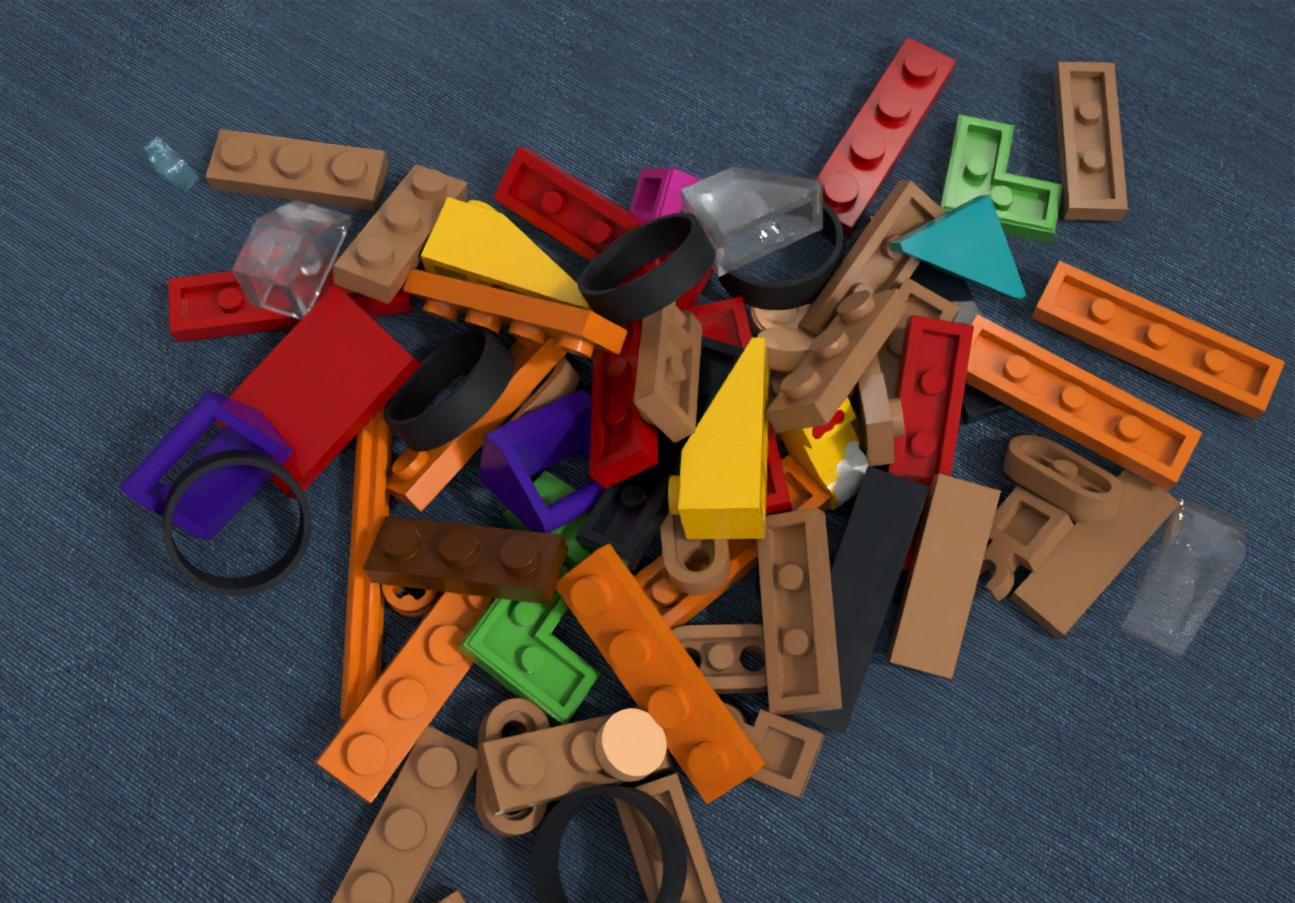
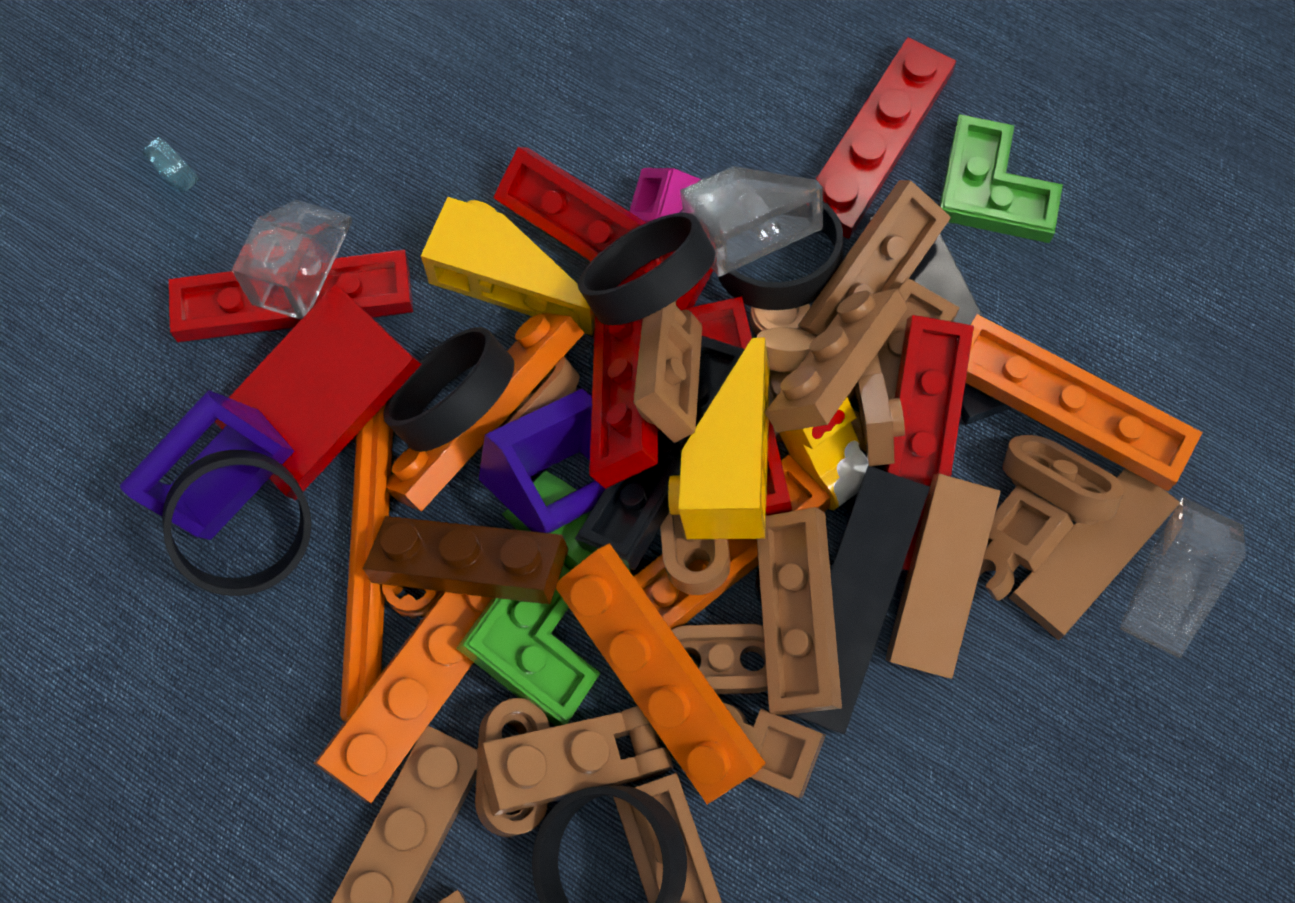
medium nougat plate [205,129,389,212] -> none
medium nougat plate [333,164,468,304] -> none
orange plate [403,268,628,358] -> none
light nougat tile [595,708,667,782] -> none
teal tile [889,195,1027,300] -> none
orange plate [1031,260,1285,420] -> none
medium nougat plate [1053,61,1128,221] -> none

